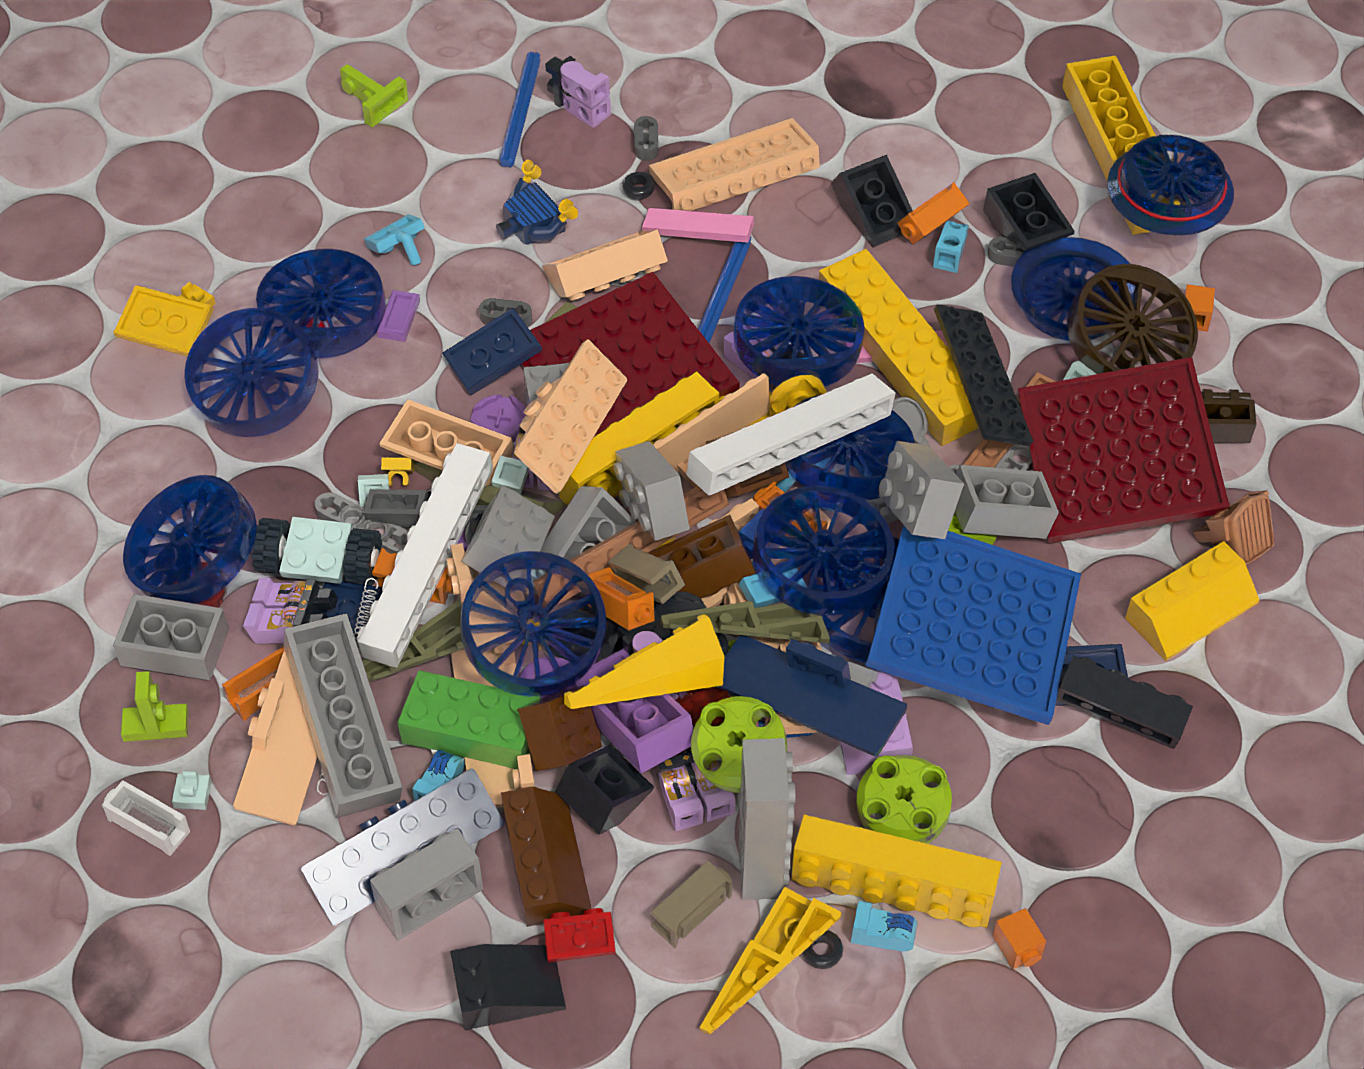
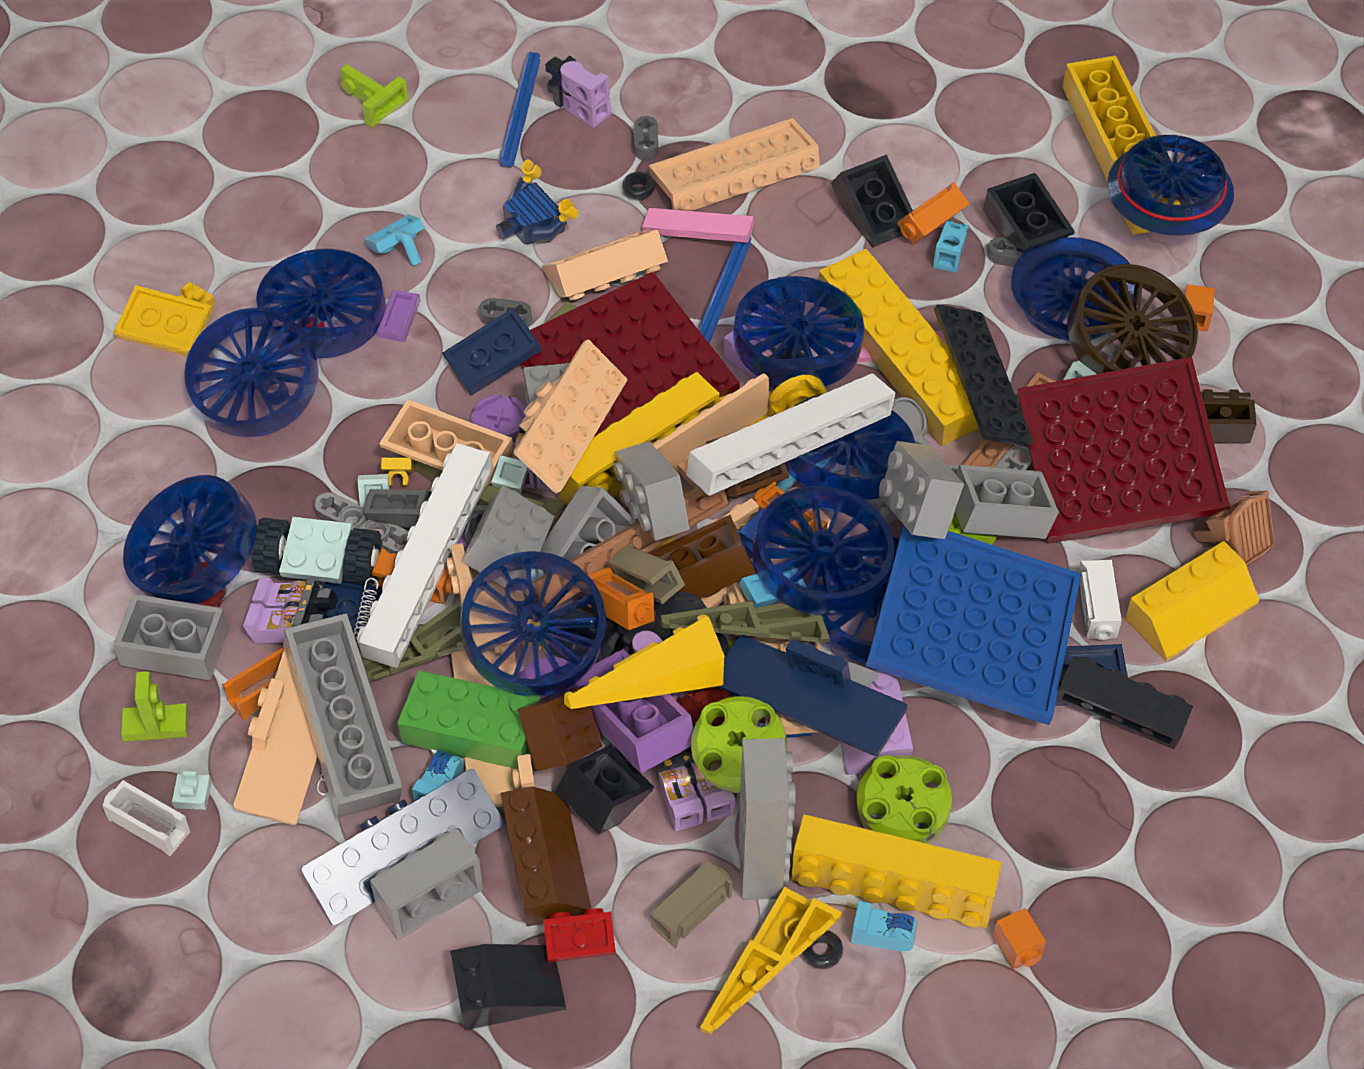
none -> white window [1078,560,1122,640]

